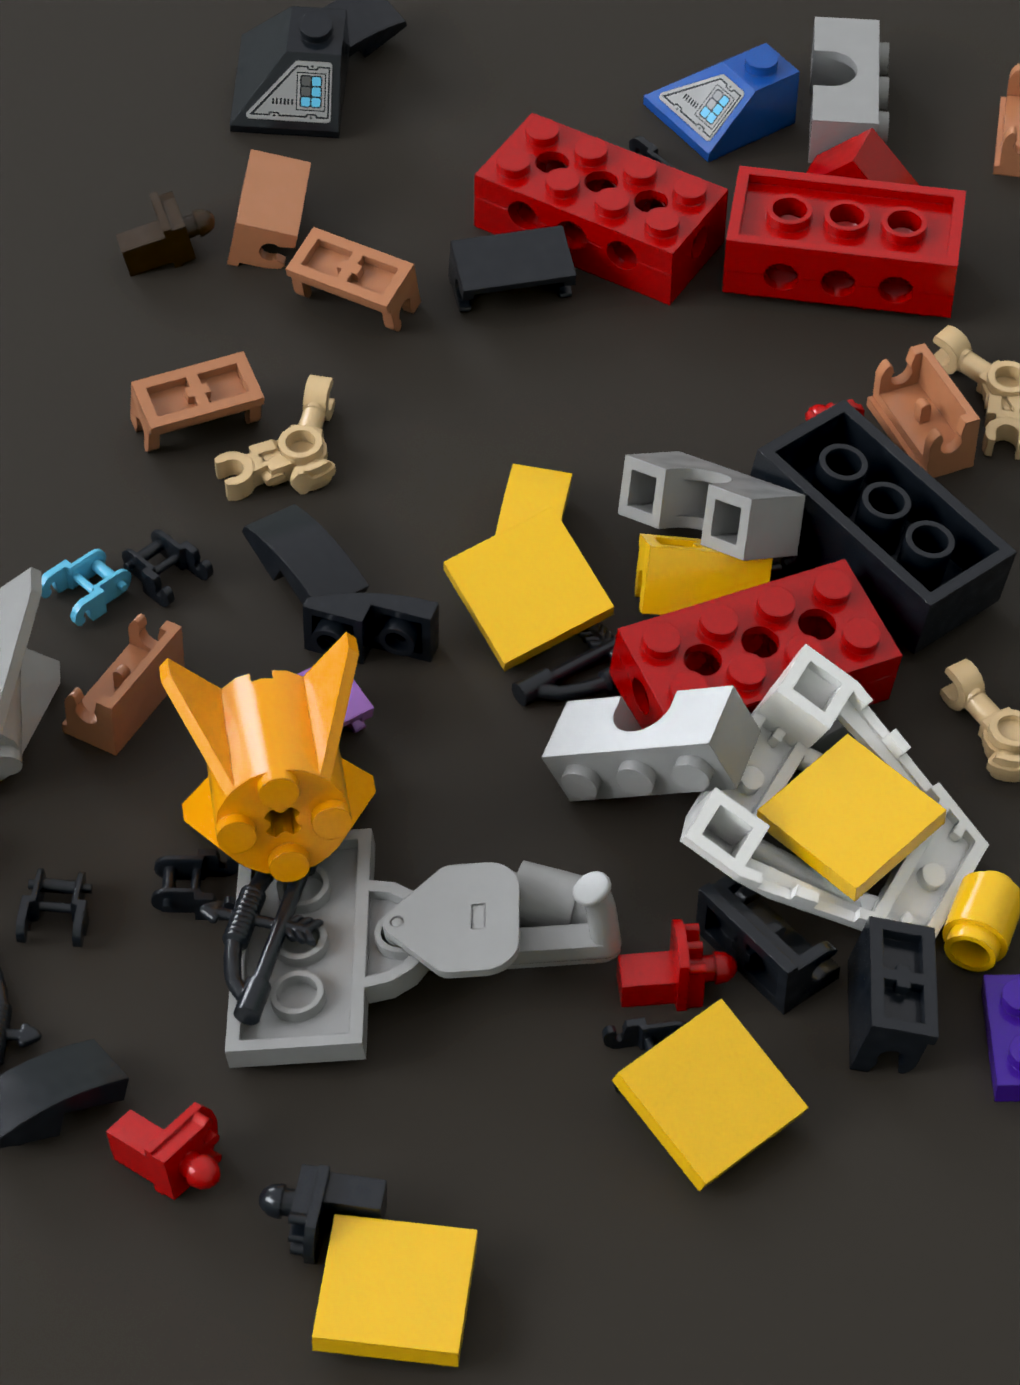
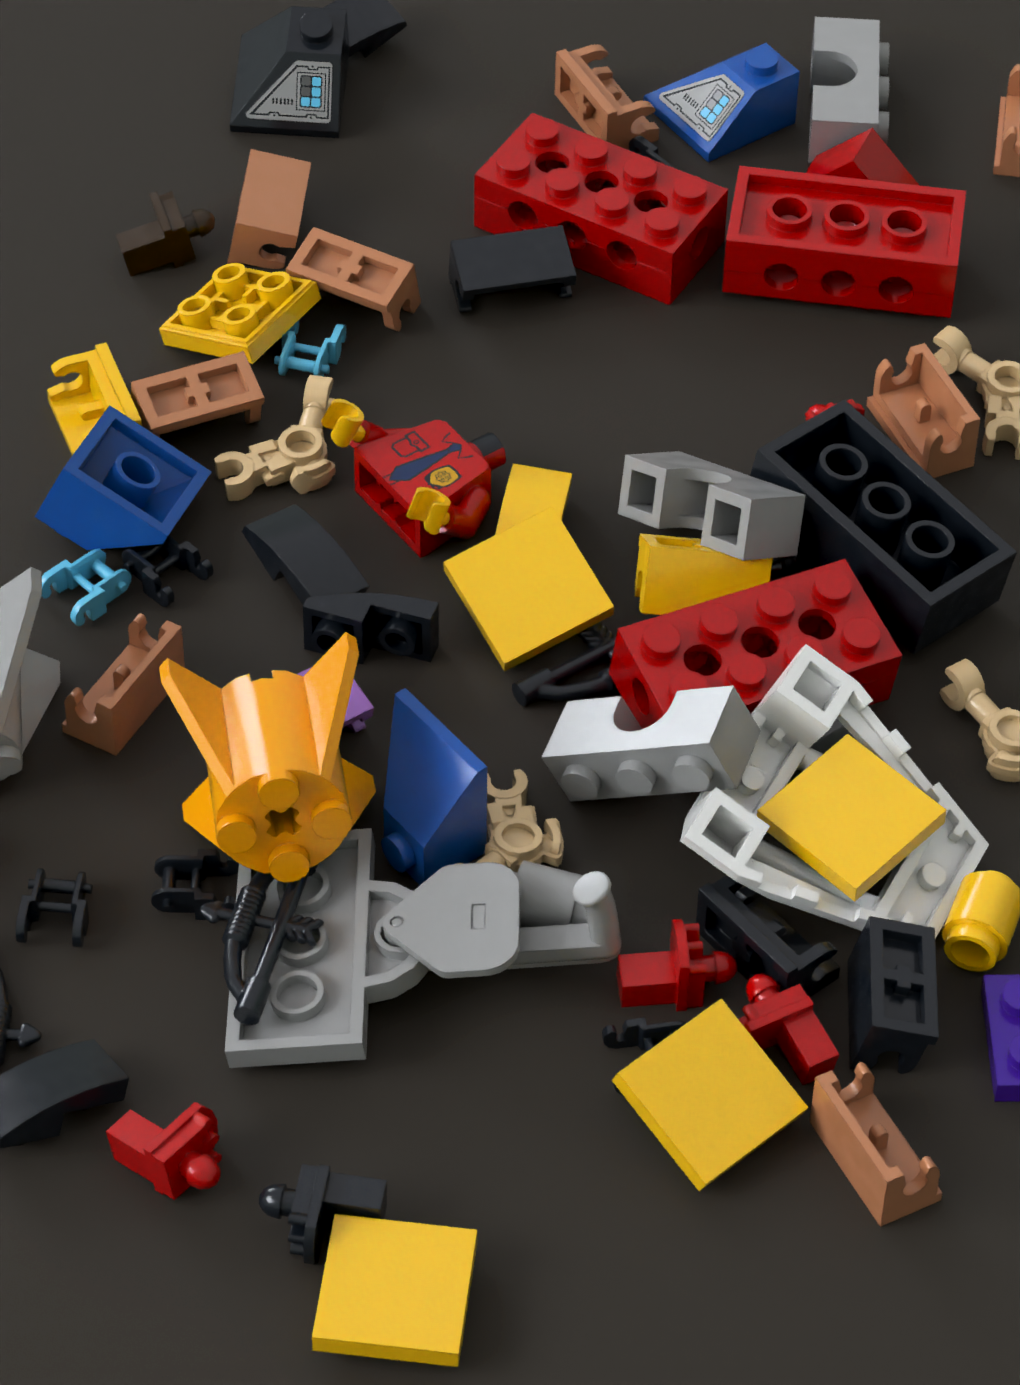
none -> blue slope [34,405,212,550]
none -> yellow hinge [47,342,142,455]
none -> yellow tile [159,263,321,364]
none -> medium azure piece [274,320,346,376]
none -> red torso [321,399,506,558]
none -> blue slope [381,688,487,885]
none -> tan piece [453,769,564,872]
none -> nougat hinge [555,44,659,150]
none -> red piece [738,973,840,1085]
none -> nougat hinge [809,1062,942,1227]

